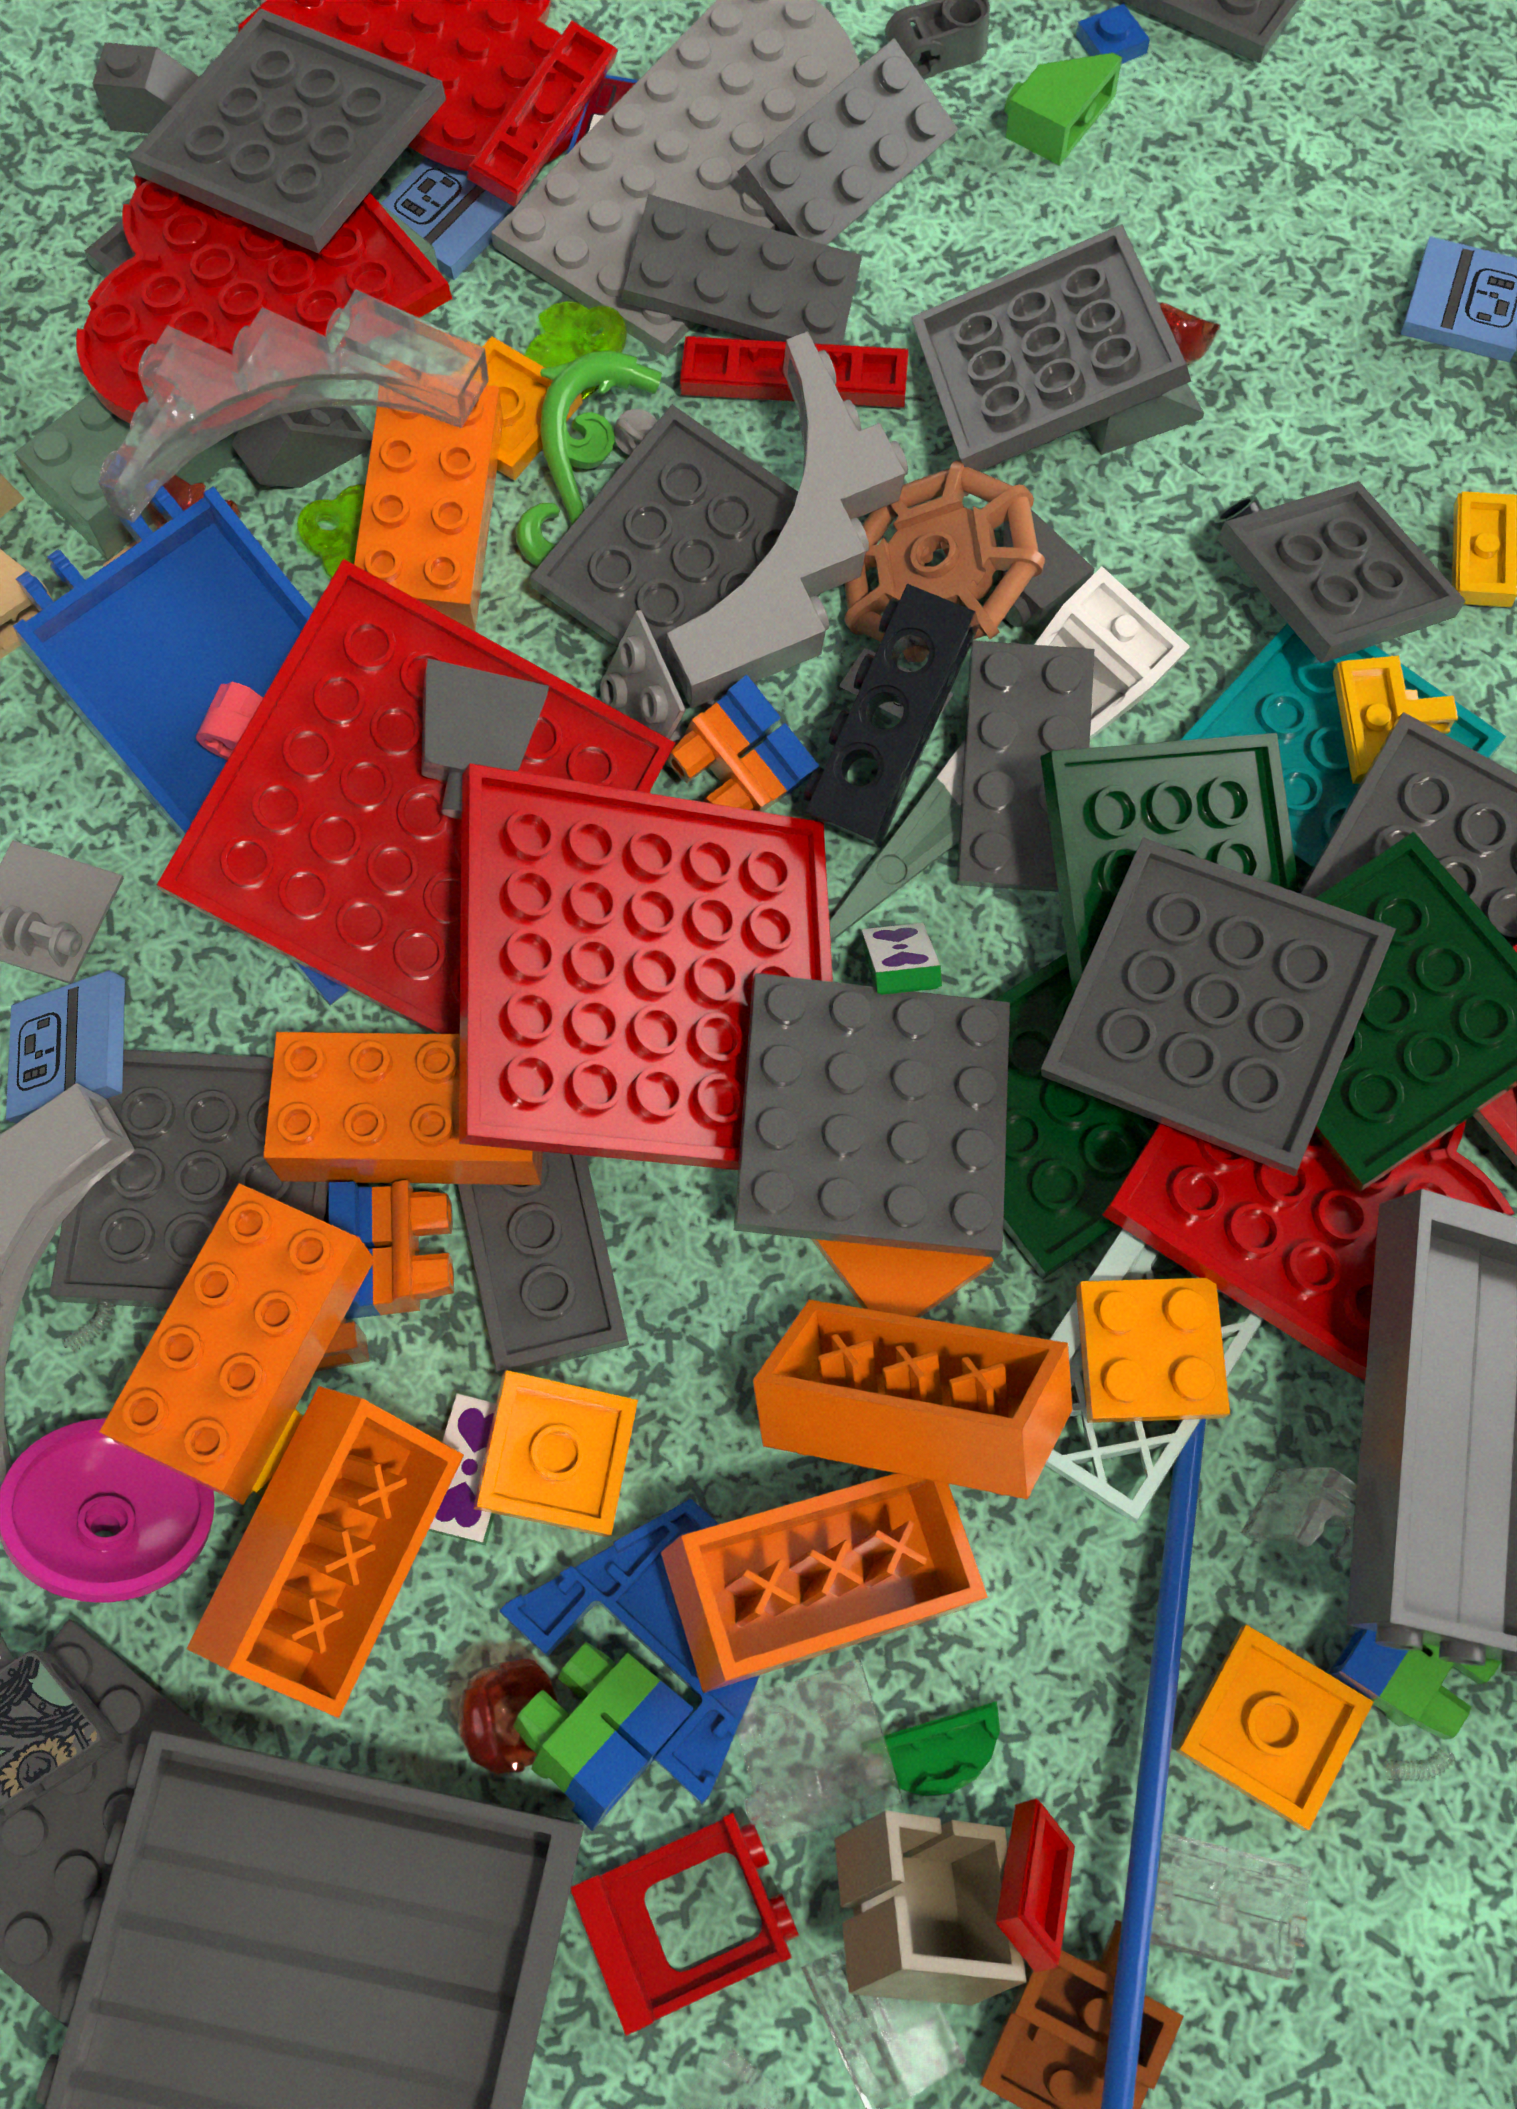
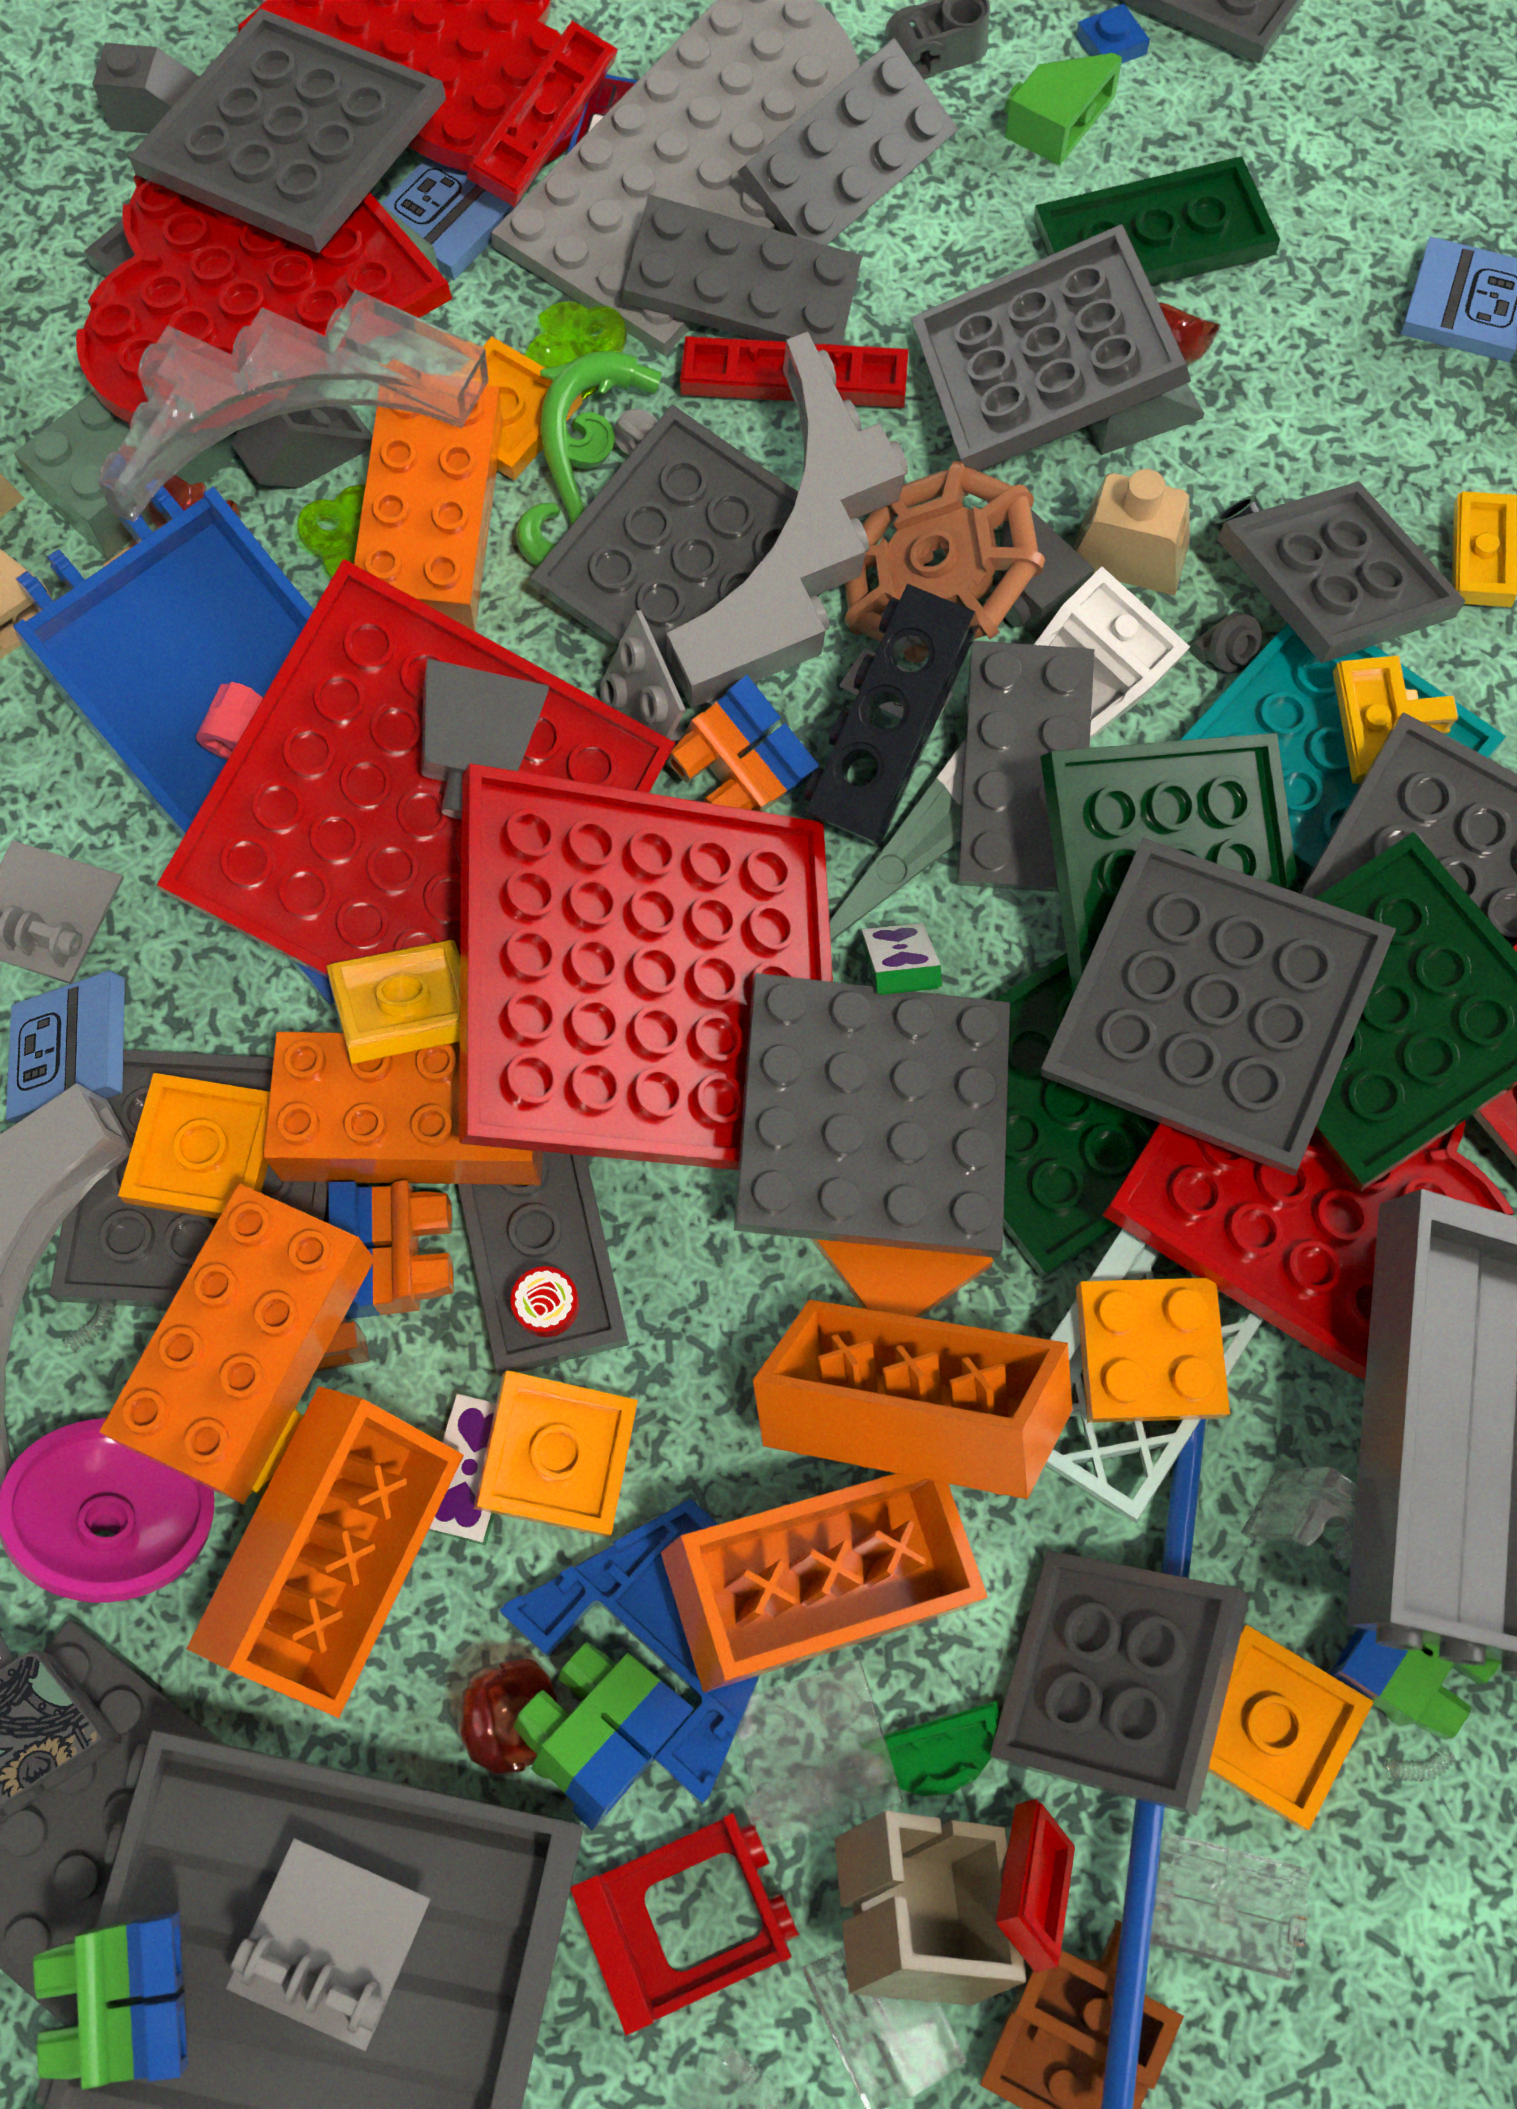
none -> hips [33,1911,189,2089]
none -> light orange plate [118,1073,270,1219]
none -> light grey hinge [226,1838,431,2051]
none -> yellow tile [326,940,461,1064]
none -> tile [510,1266,580,1337]
none -> dark grey plate [990,1550,1250,1816]
none -> dark green plate [1033,156,1280,285]
none -> tan torso [1074,469,1189,595]
none -> dark grey plate [1189,611,1262,673]

